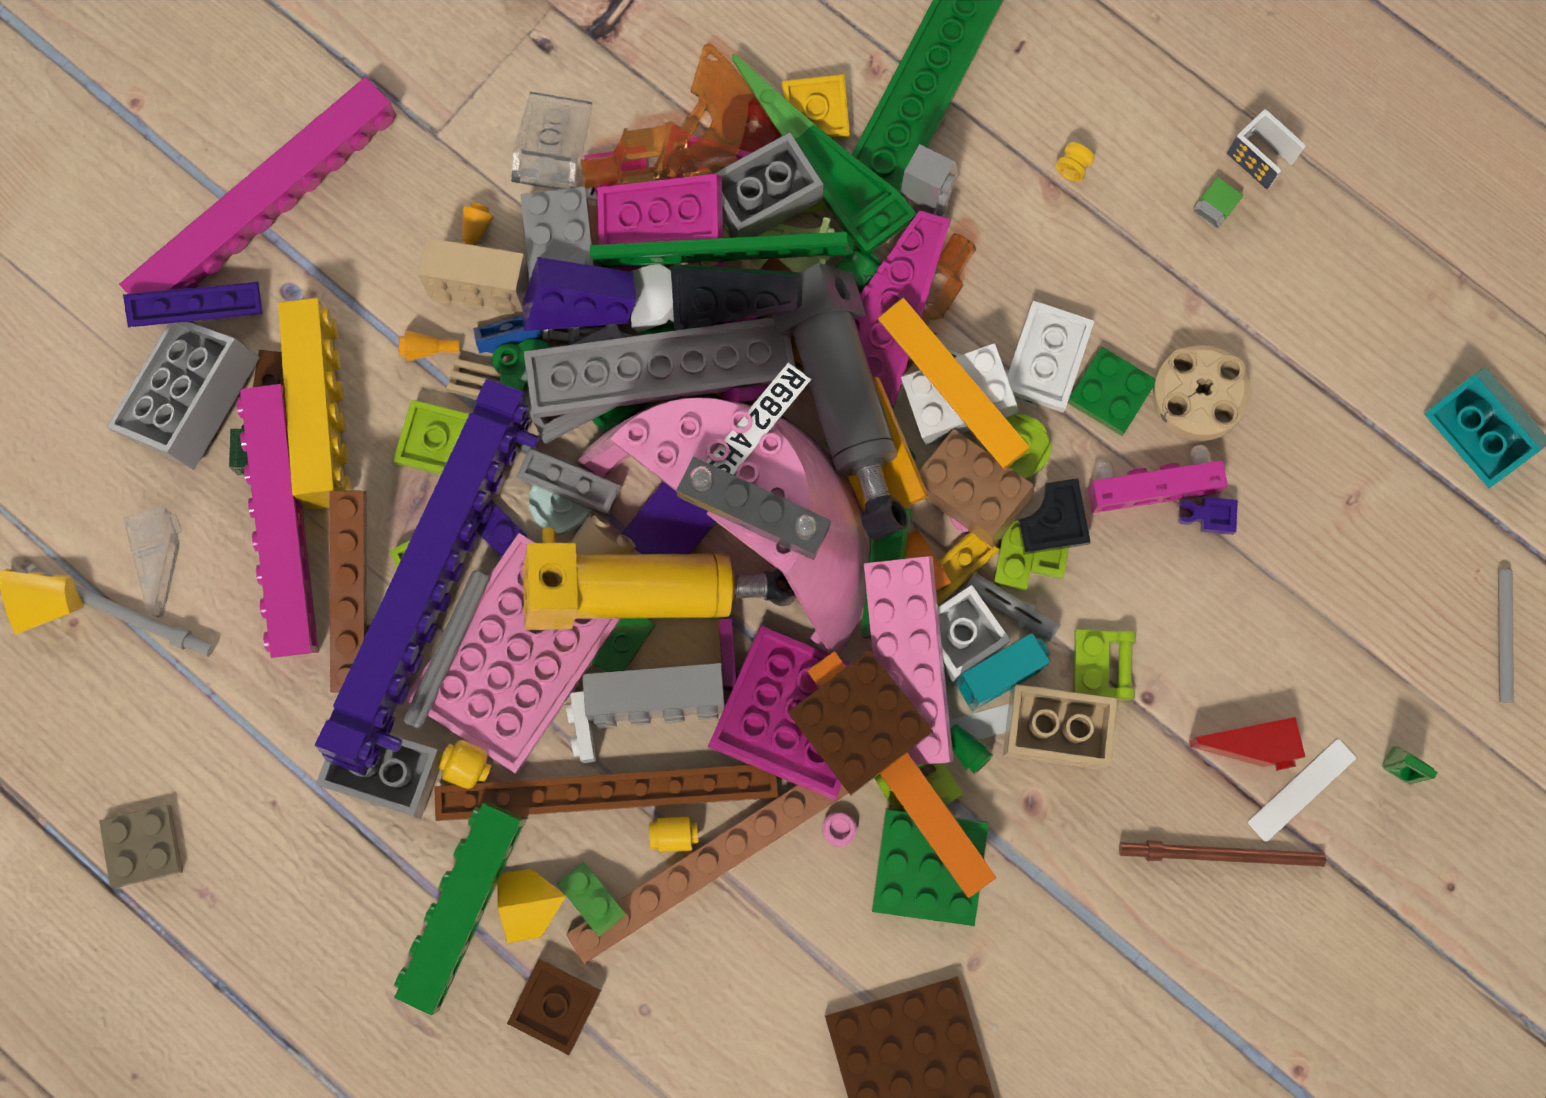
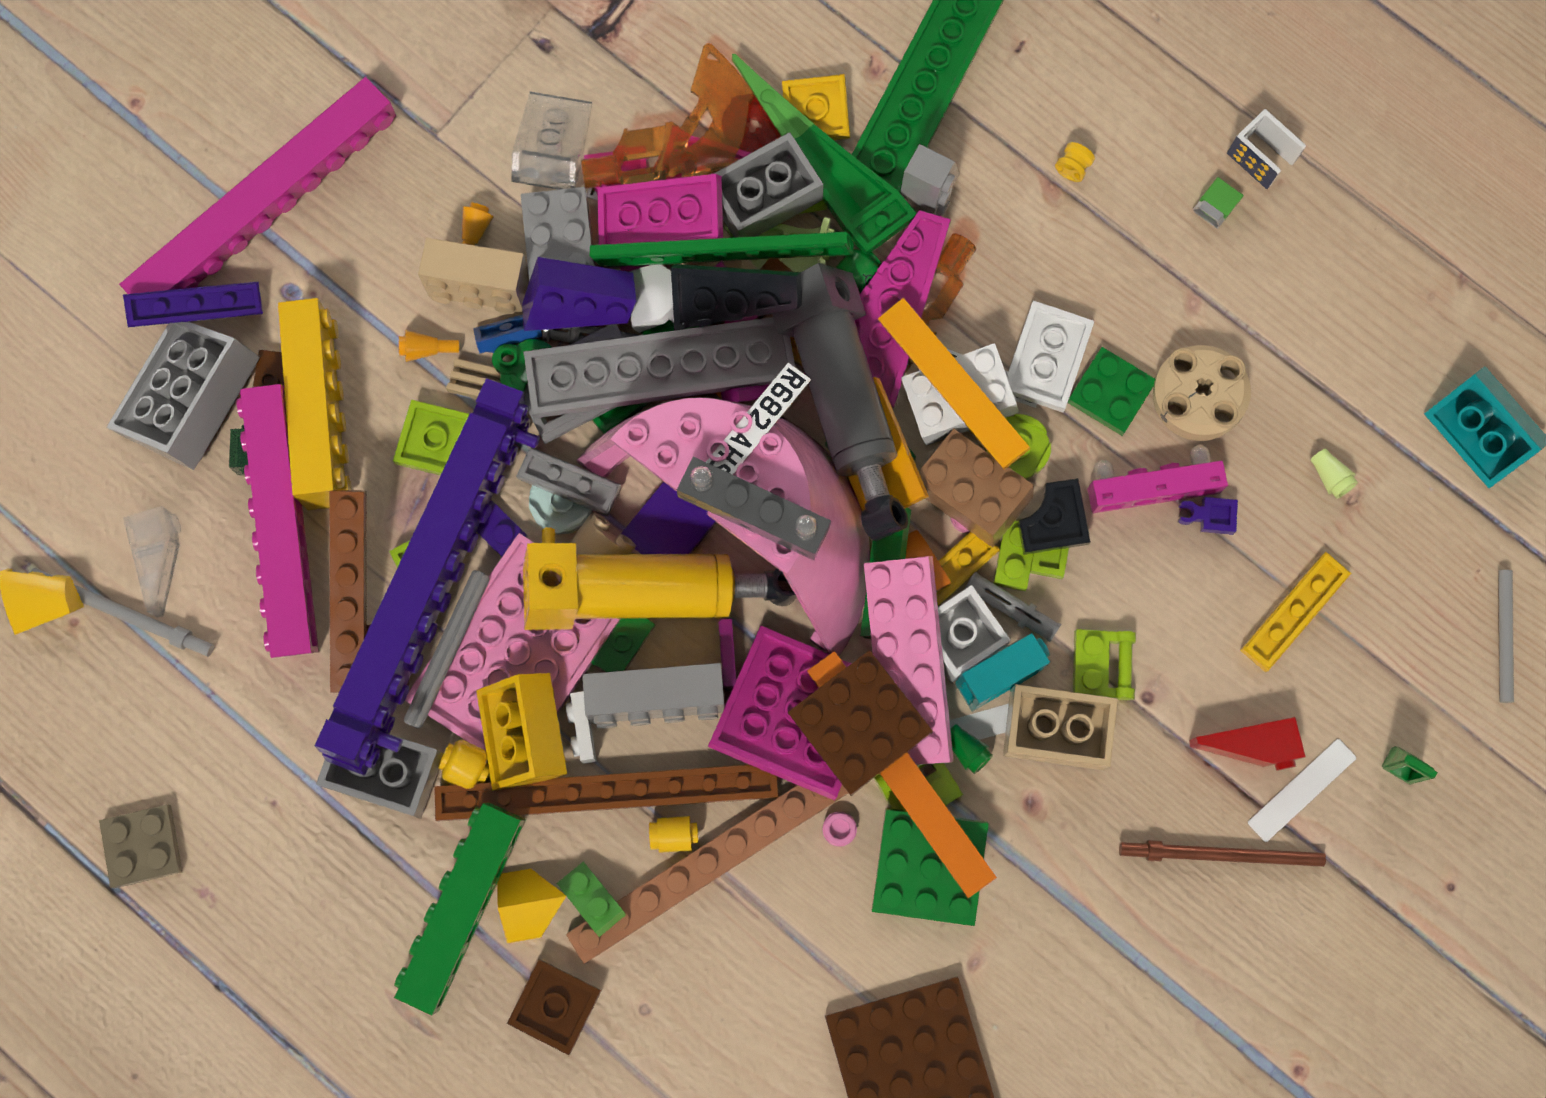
none -> yellow slope [476,673,567,791]
none -> yellow tile [1240,552,1352,672]
none -> yellowish green cone [1310,449,1358,499]

